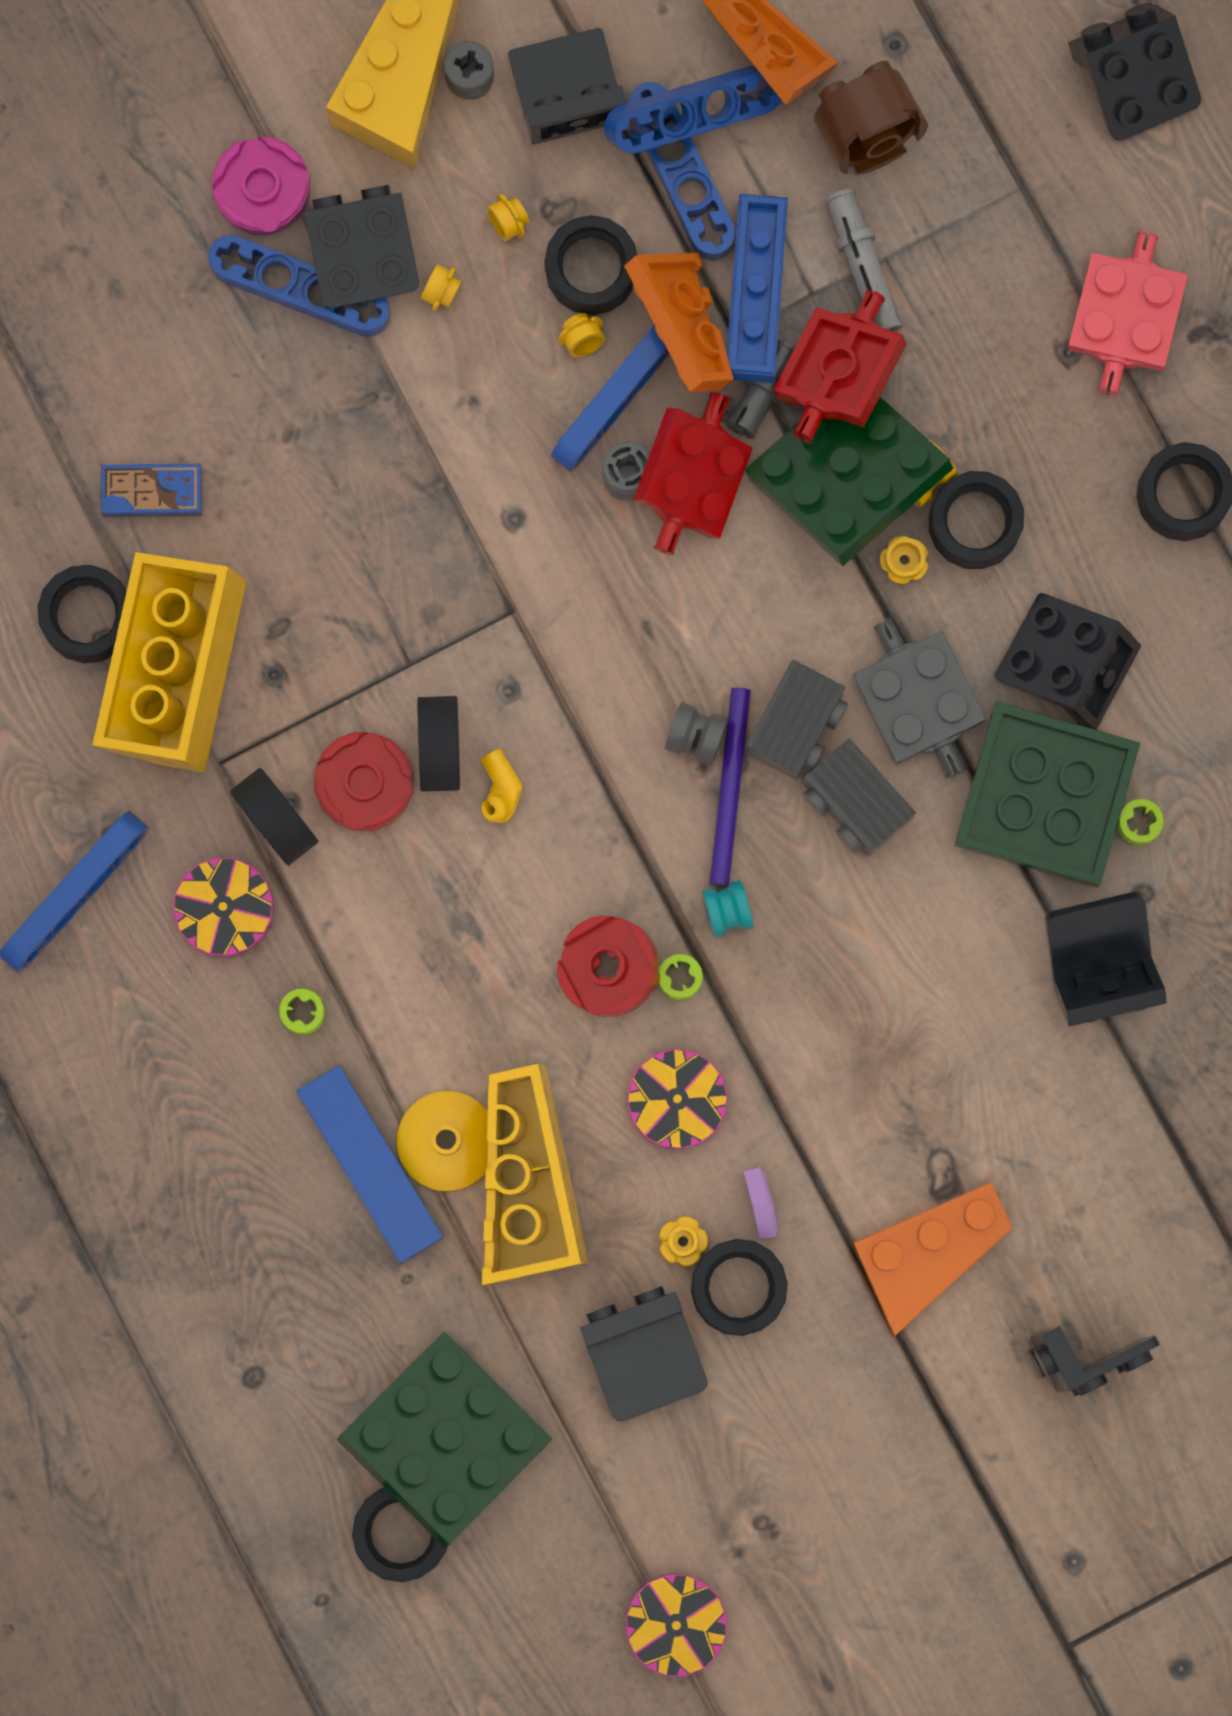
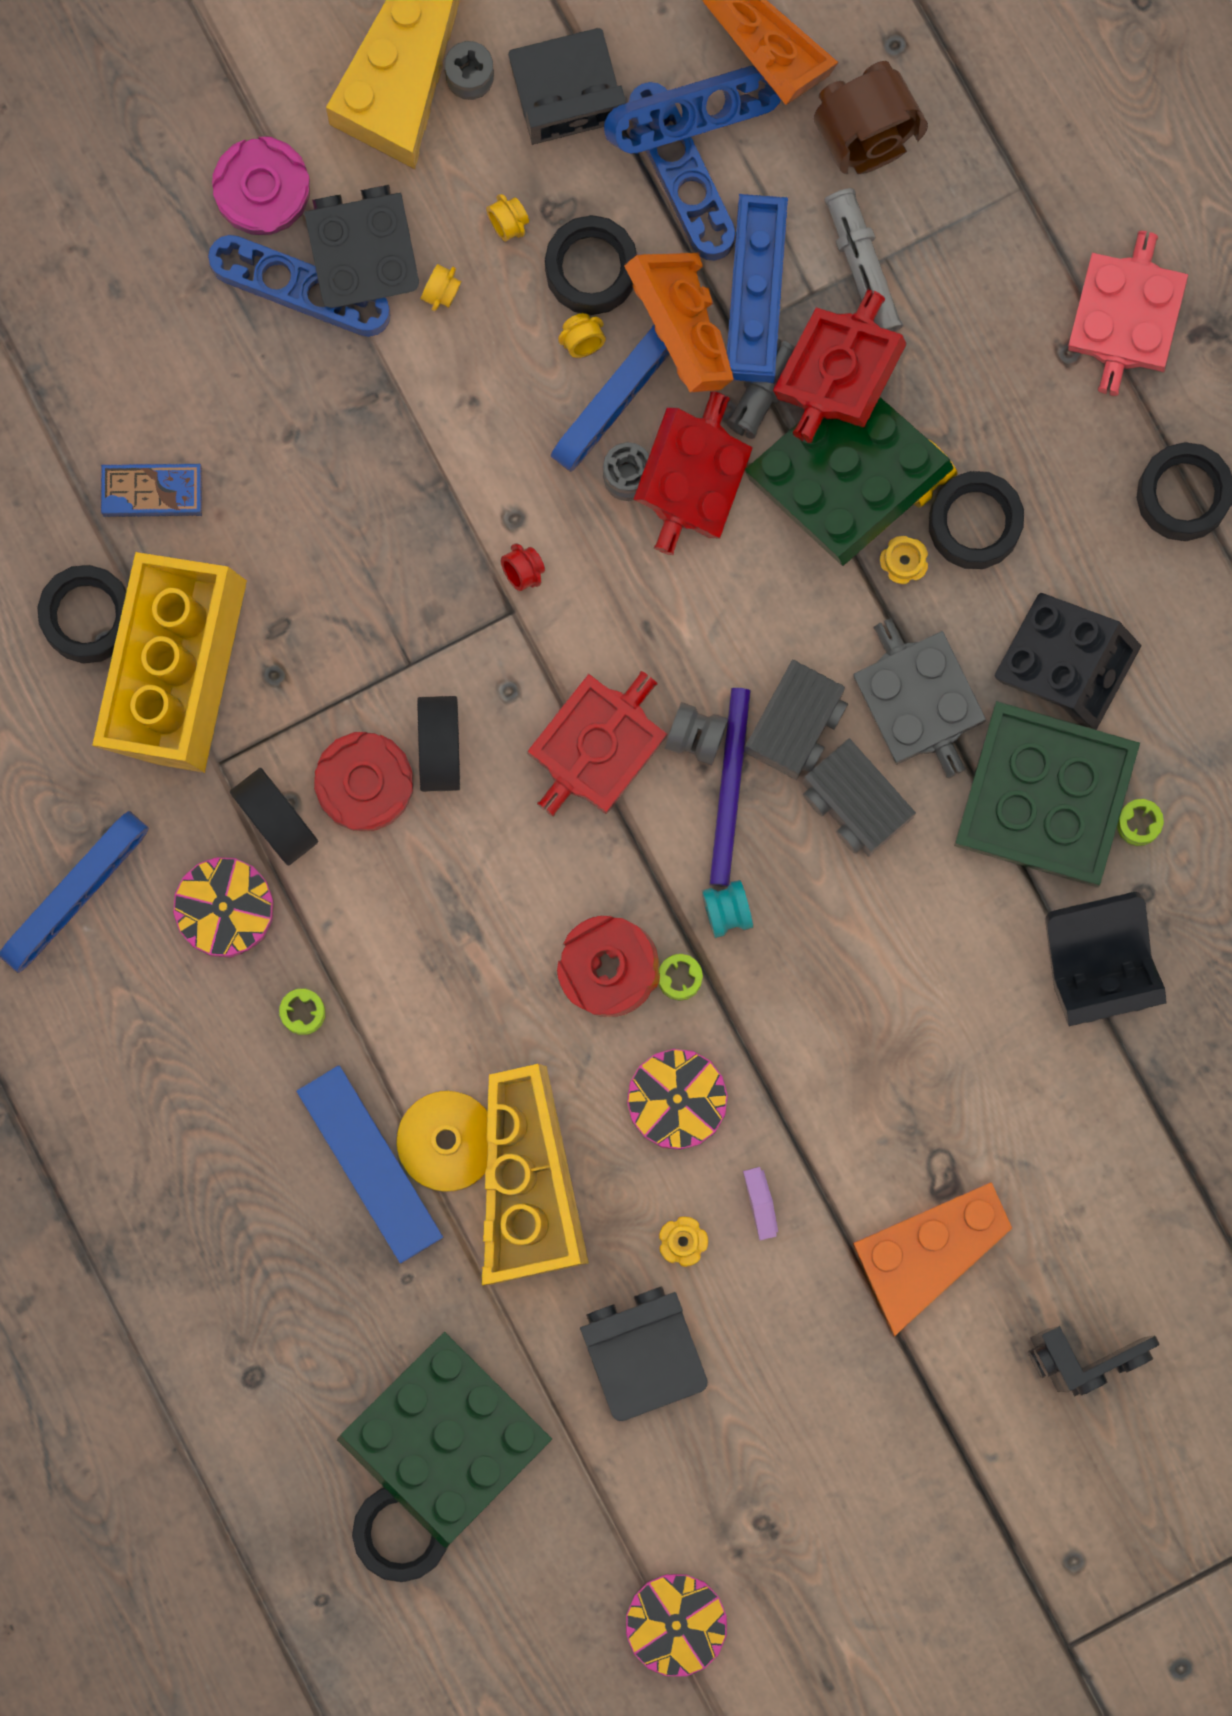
yellow arm [480,748,523,823] -> none
black tyre [691,1239,788,1336] -> none
black bracket [1068,3,1201,141] -> none
none -> red plate [501,543,545,591]
none -> red plate [527,671,667,817]

